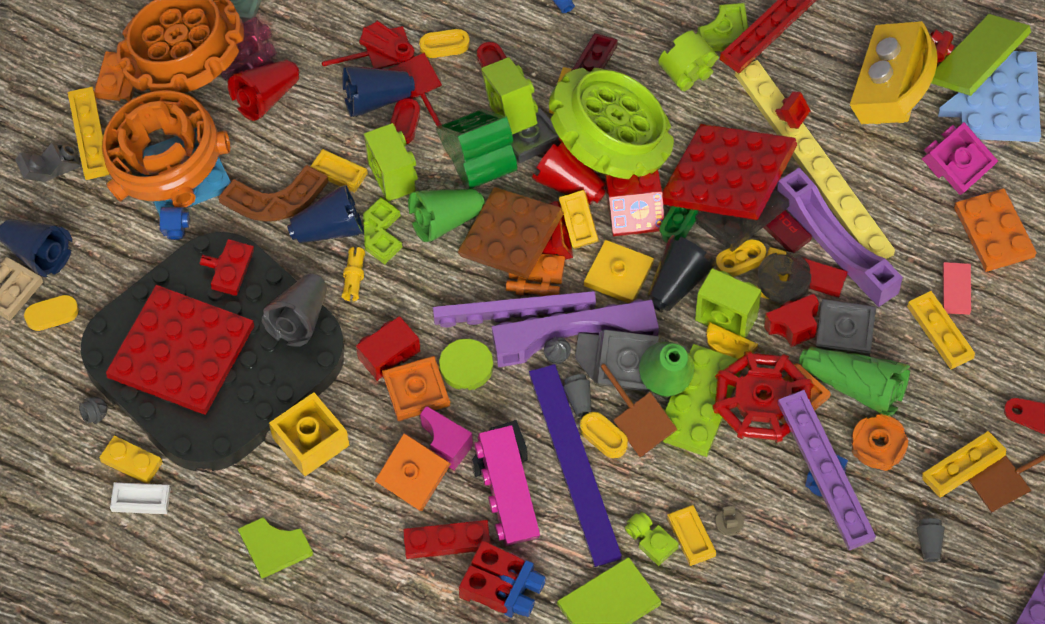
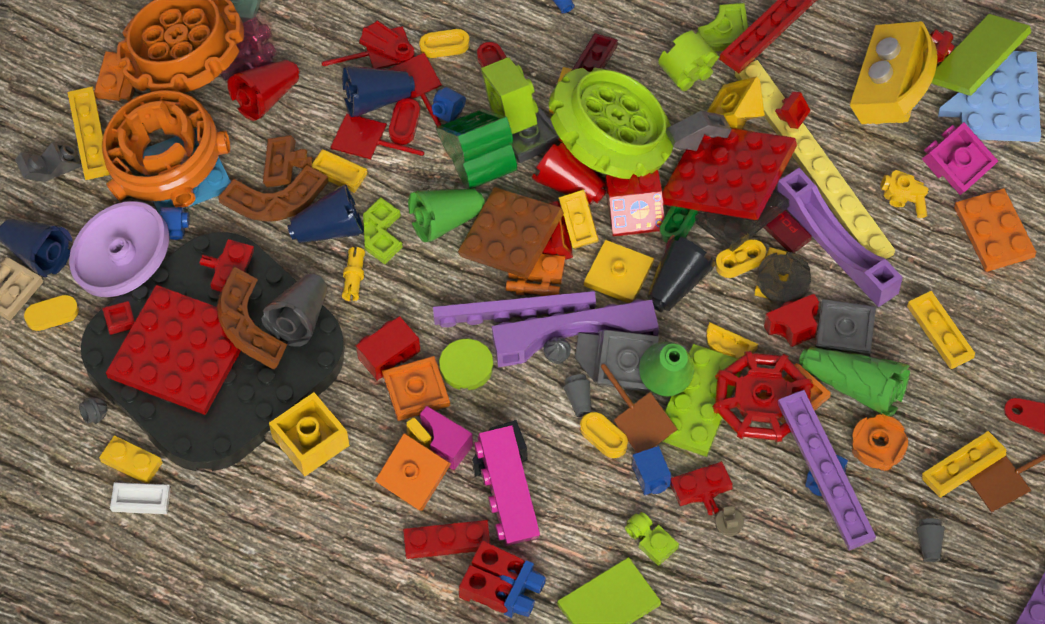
lime tile [238,517,313,579] -> none
lime brick [364,123,418,202] -> none
dark purple tile [529,364,622,567] -> none
yellow tile [667,505,716,566] -> none
lime brick [695,268,761,338] -> none
red tile [788,256,848,298] -> none
coral tile [943,262,971,315] -> none
none -> lavender dish [69,201,169,297]
none -> red tile [102,301,135,335]
none -> dark orange plate [217,266,287,369]
none -> dark orange plate [263,135,313,188]
none -> red piece [330,113,425,159]
none -> yellow tile [406,417,432,450]
none -> blue plate [432,87,466,122]
none -> blue brick [632,446,671,495]
none -> flat silver slope [666,111,731,151]
none -> red plate [670,461,733,515]
none -> yellow slope [707,76,765,130]
none -> yellow piece [880,170,928,218]

